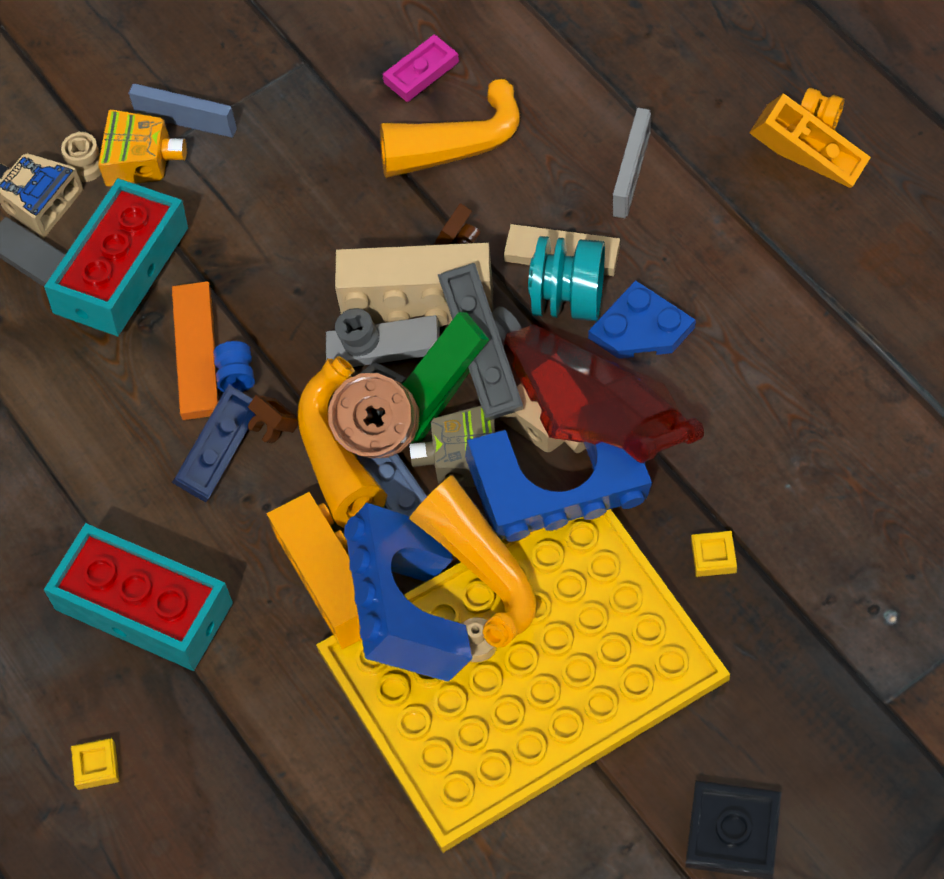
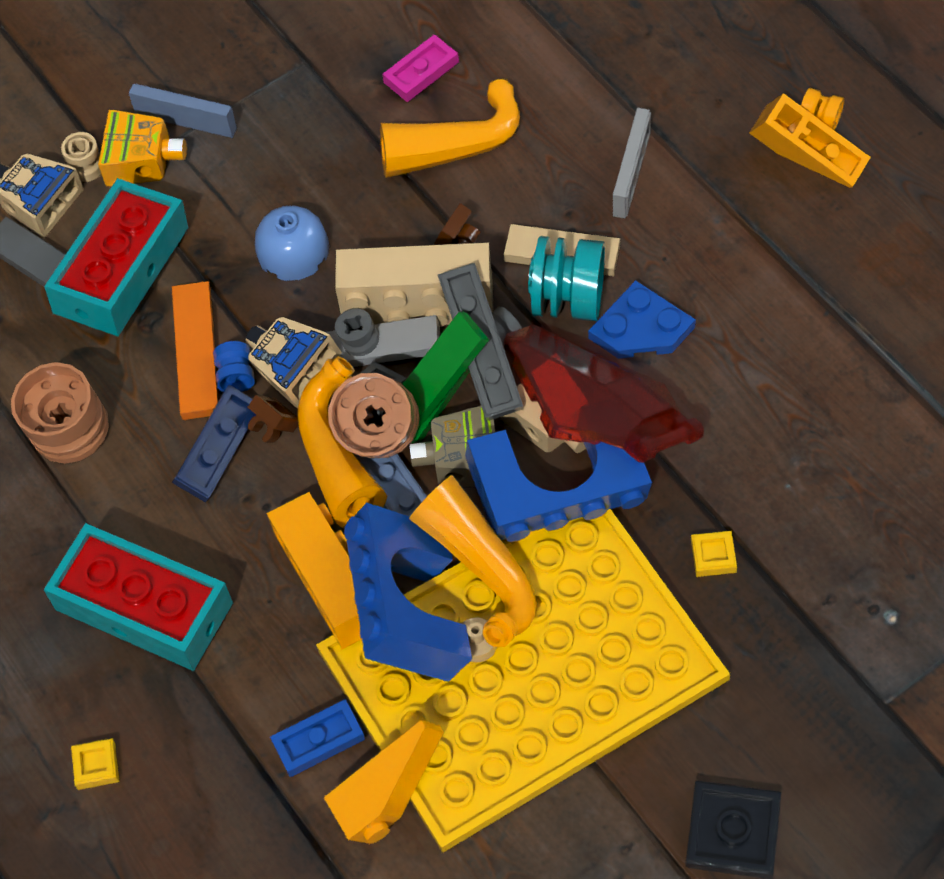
none -> nougat wheel [11,362,109,464]
none -> torso [246,317,342,408]
none -> medium blue cylinder [255,205,329,281]
none -> blue plate [270,699,365,777]
none -> light orange slope [324,720,444,844]

